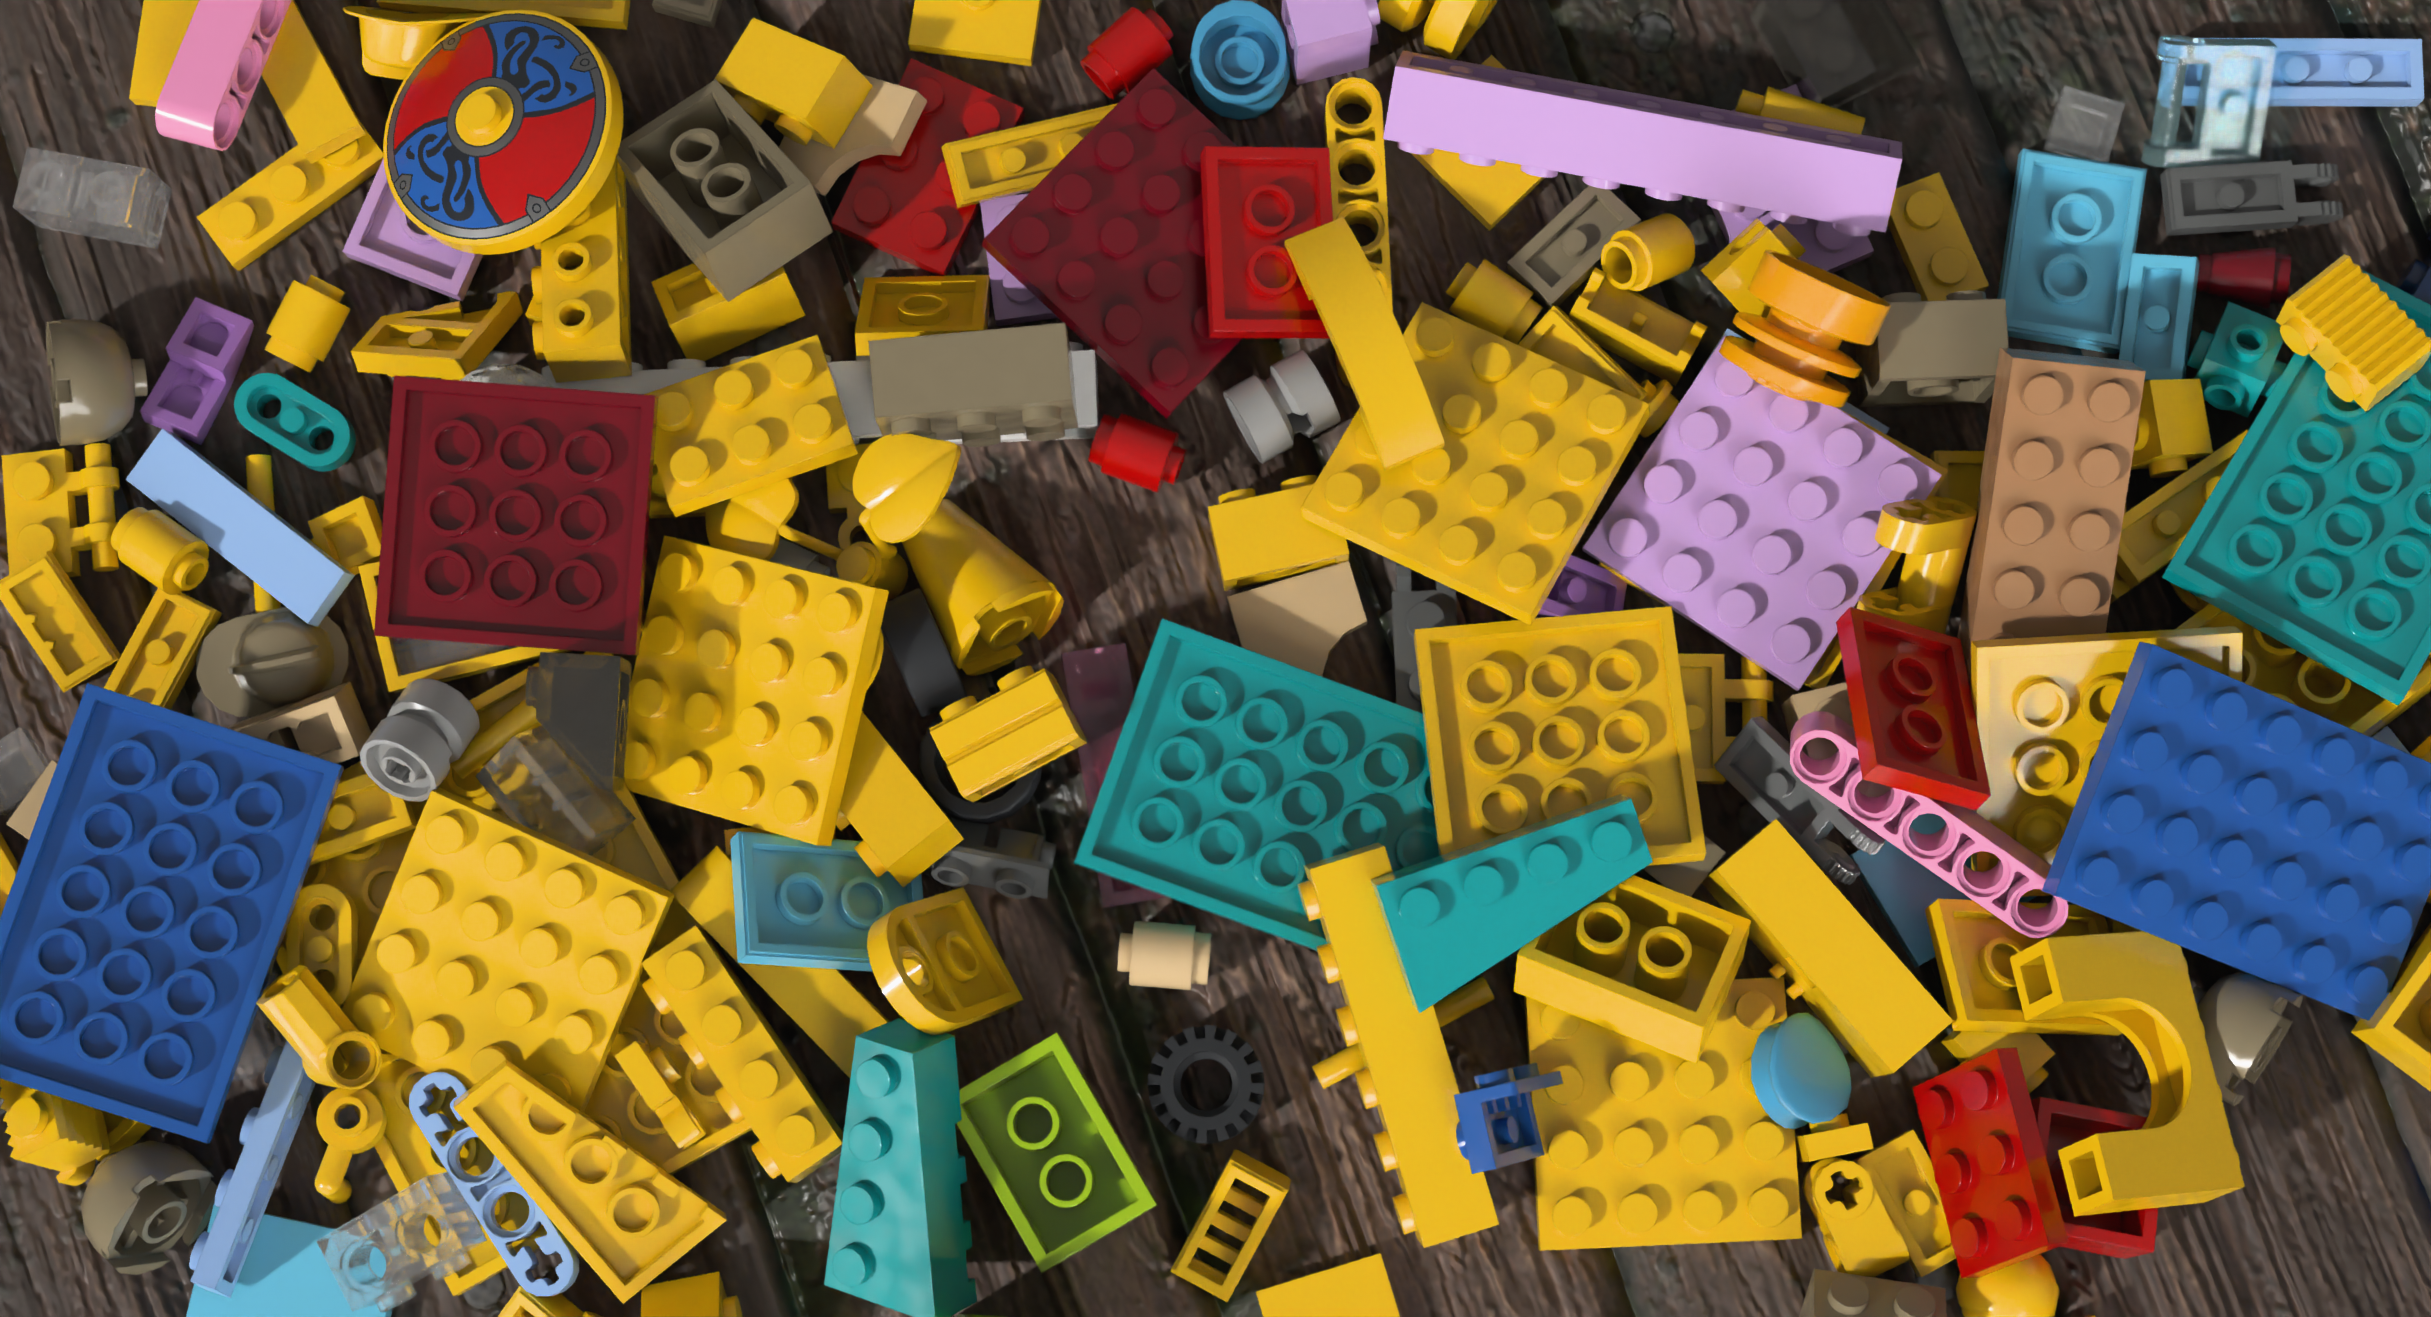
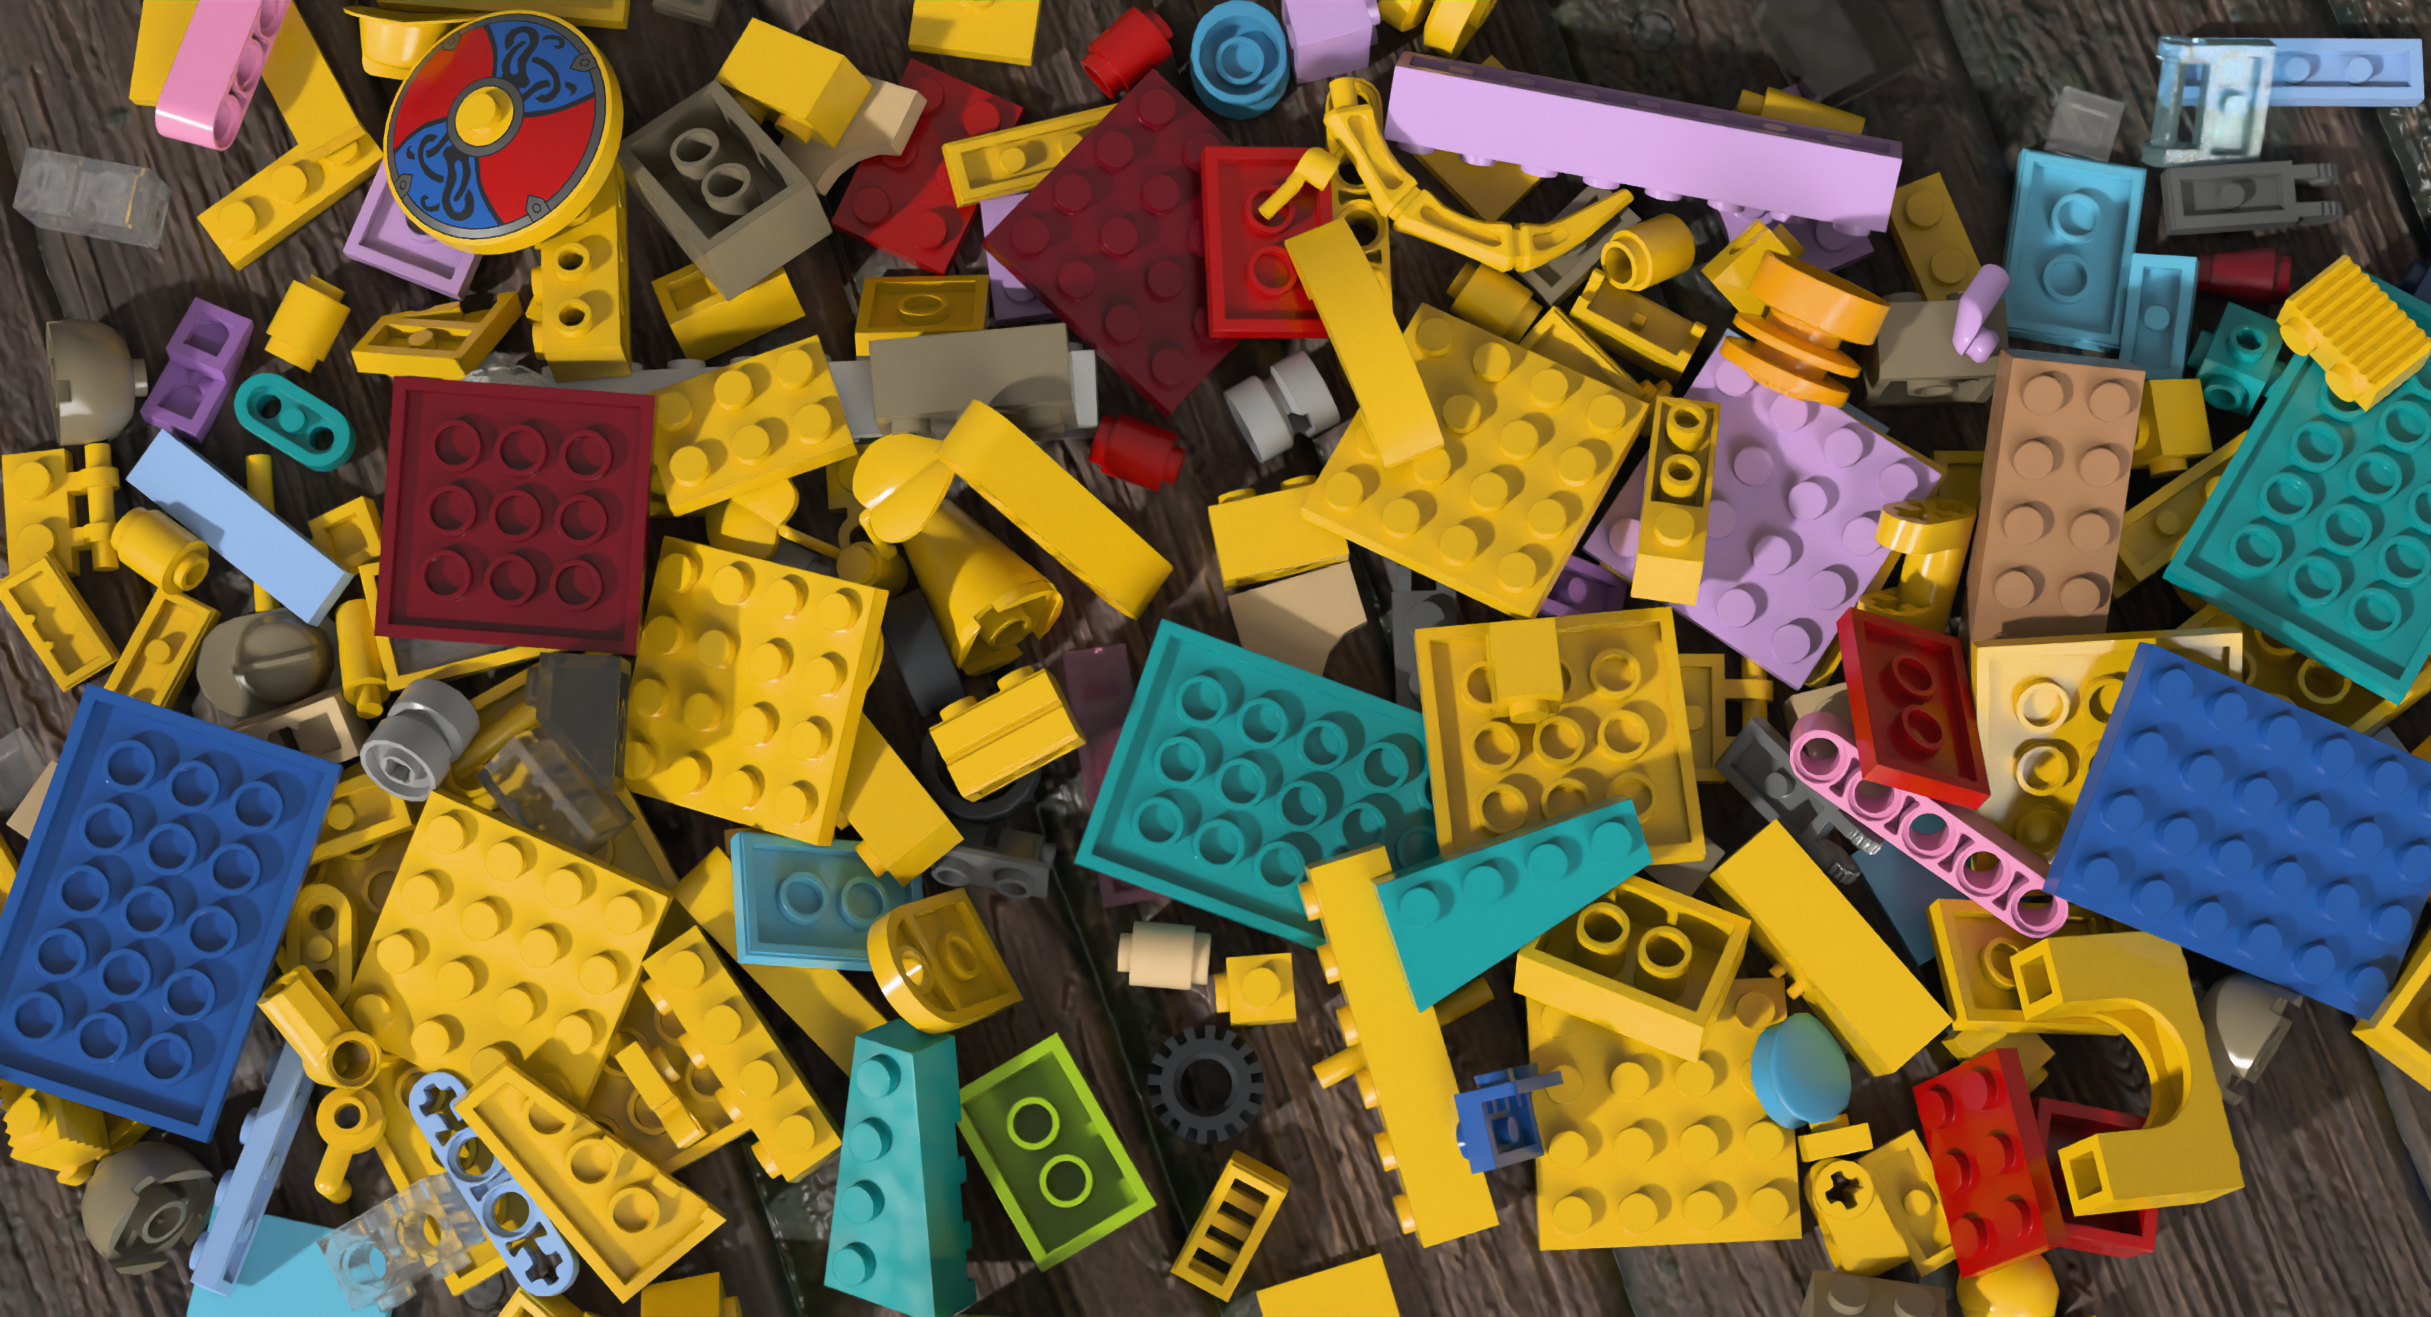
none -> yellow cylinder [335,599,391,719]
none -> yellow beam [934,399,1174,620]
none -> yellow brick [1214,953,1296,1027]
none -> yellow hand [1258,147,1340,220]
none -> yellow animal [1323,77,1634,273]
none -> yellow brick [1485,617,1564,724]
none -> yellow slope [1630,395,1721,605]
none -> lavender arm [1952,264,2010,363]

